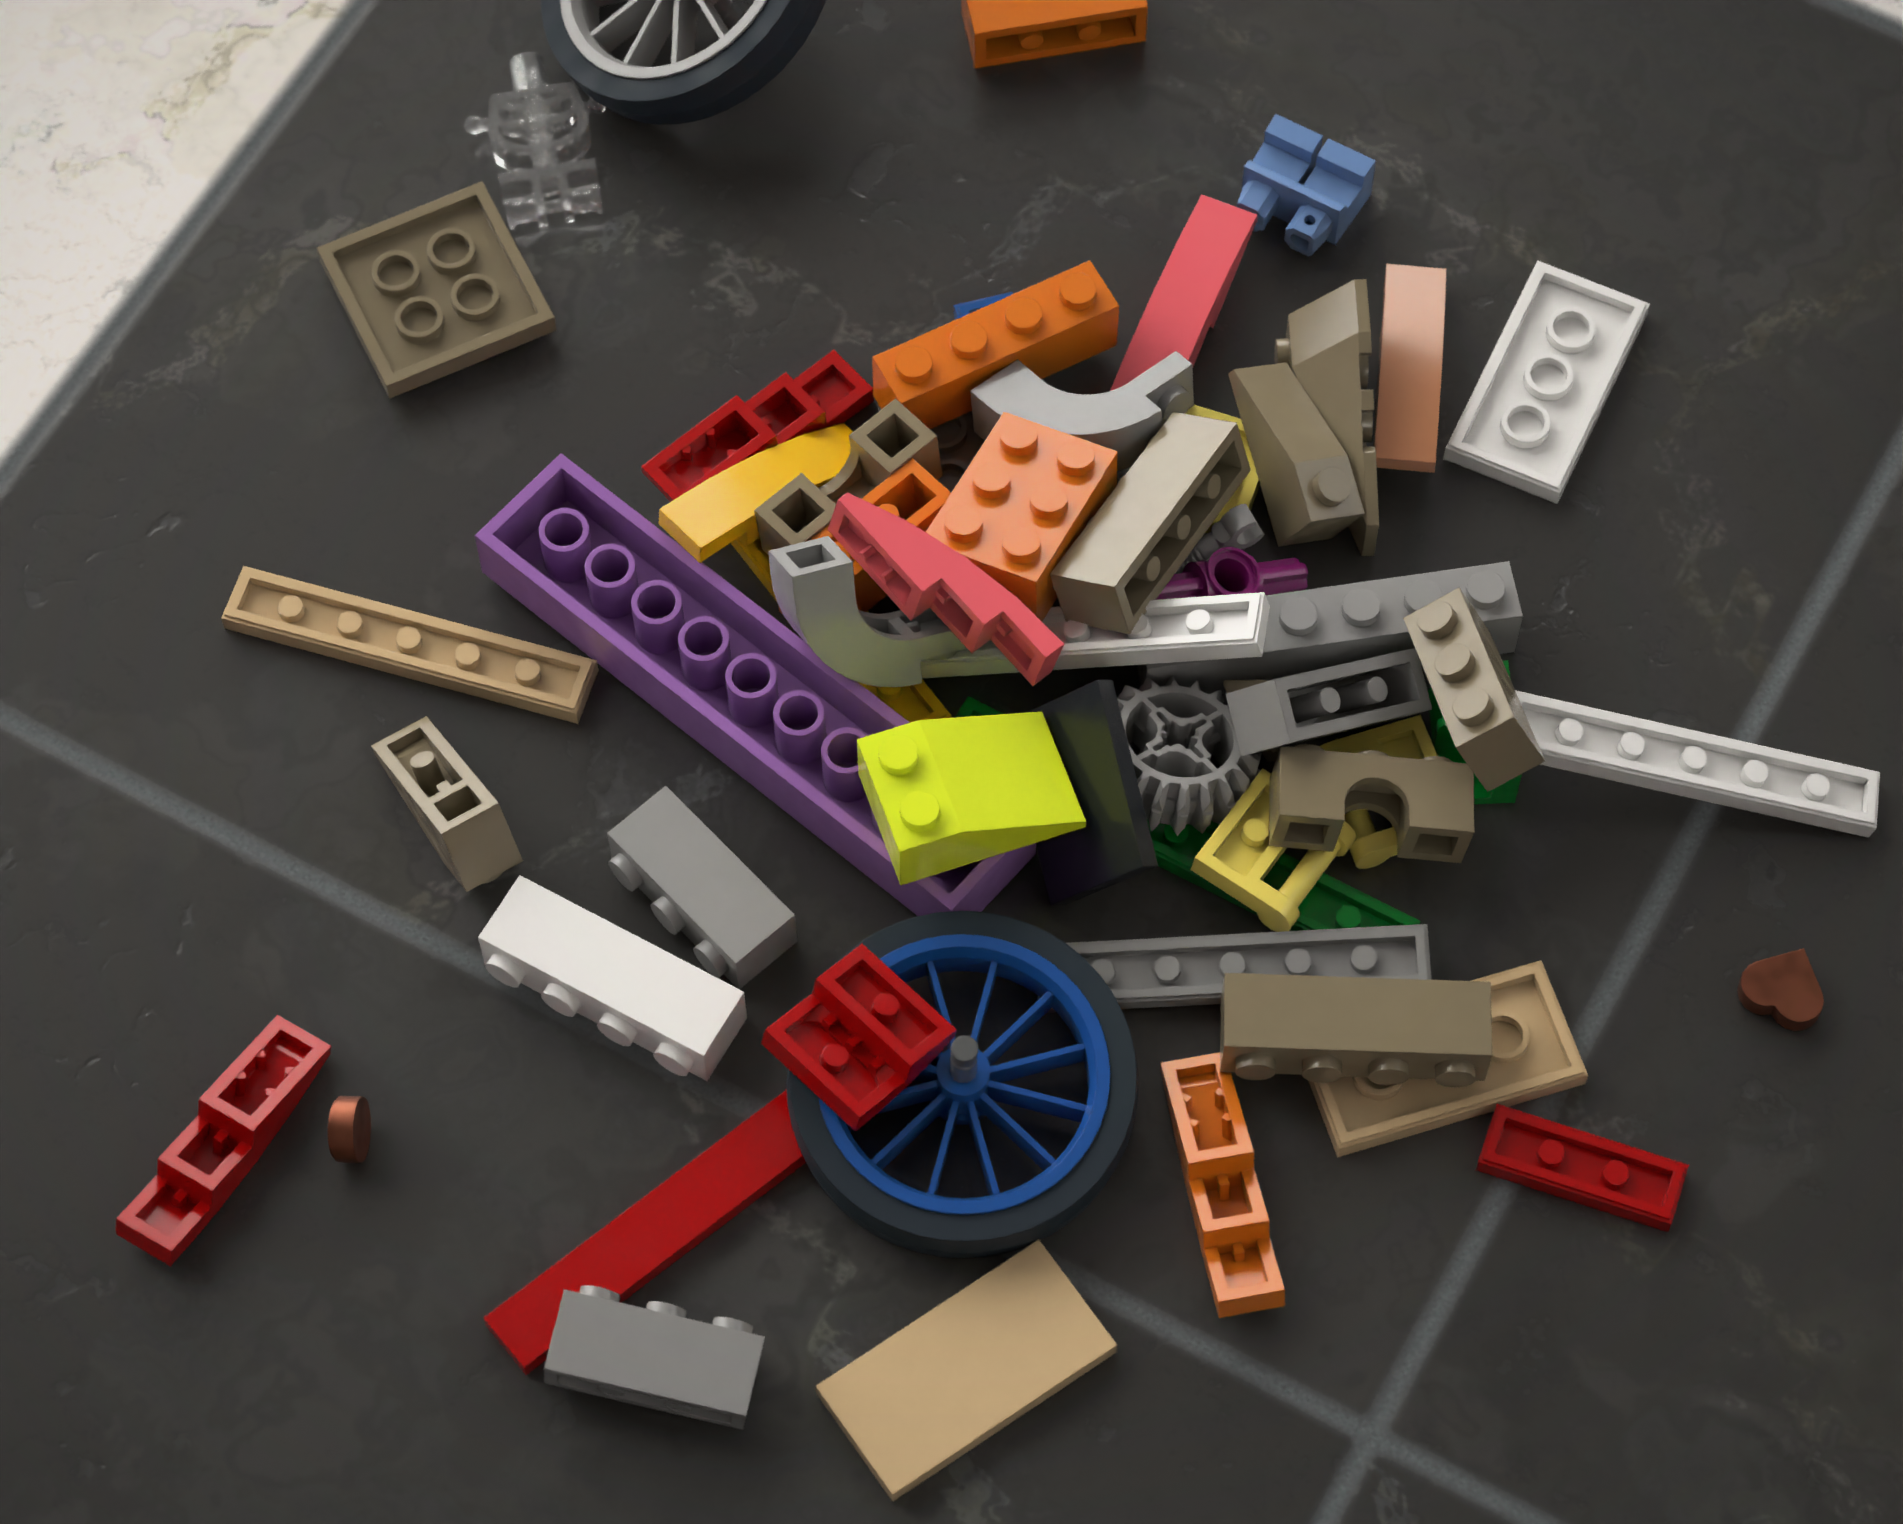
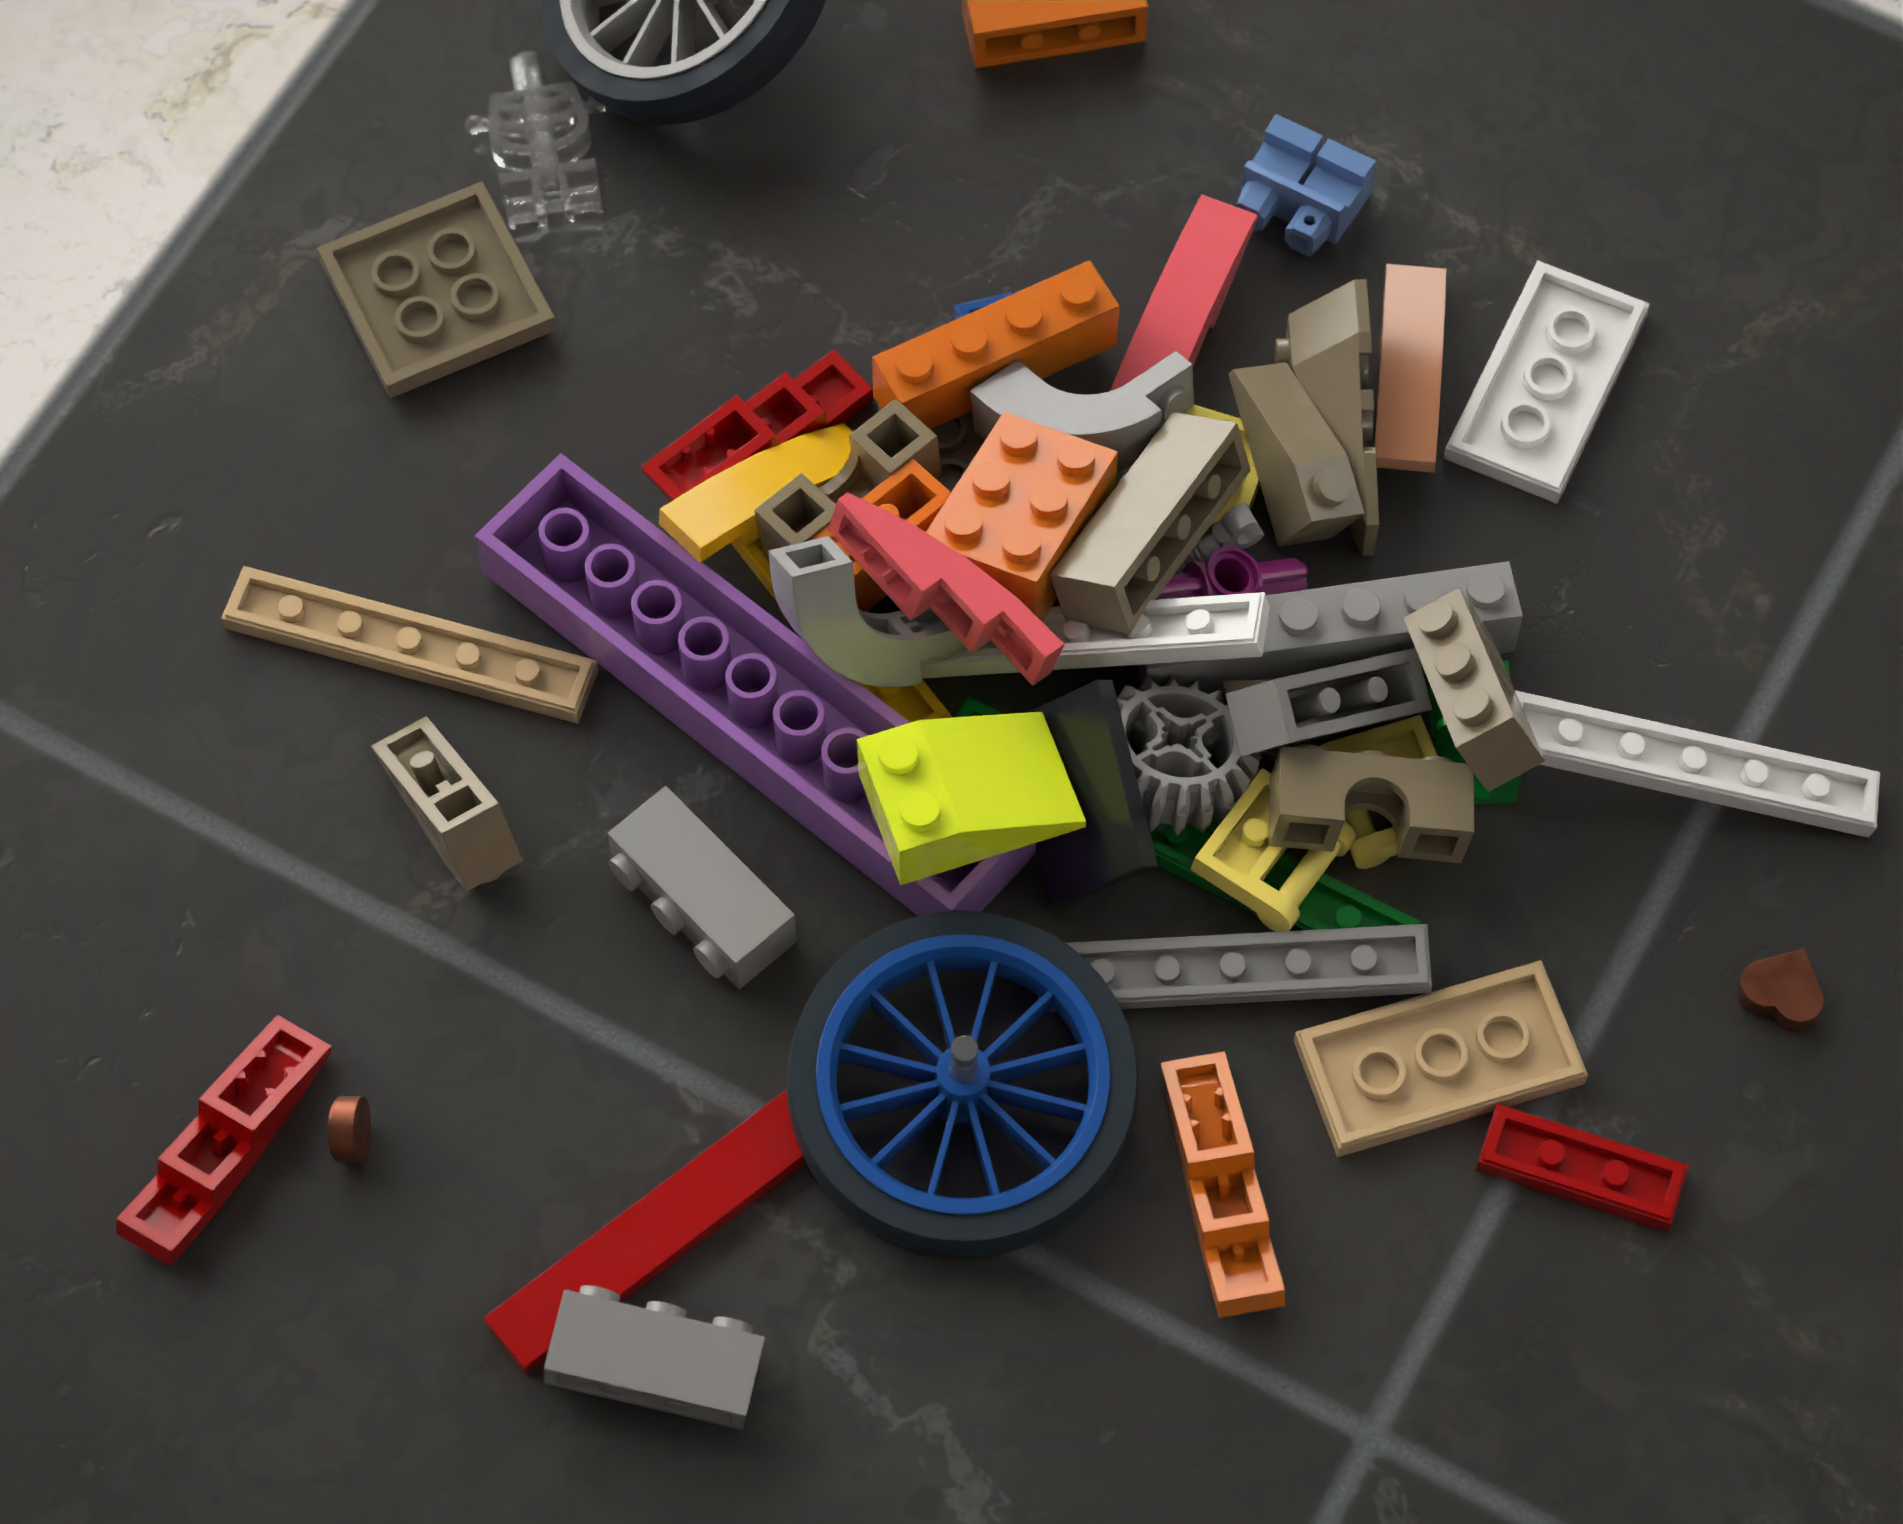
white brick [478,875,747,1081] -> none
red slope [761,944,957,1132] -> none
tan tile [815,1240,1117,1502] -> none
dark tan brick [1220,973,1492,1087] -> none

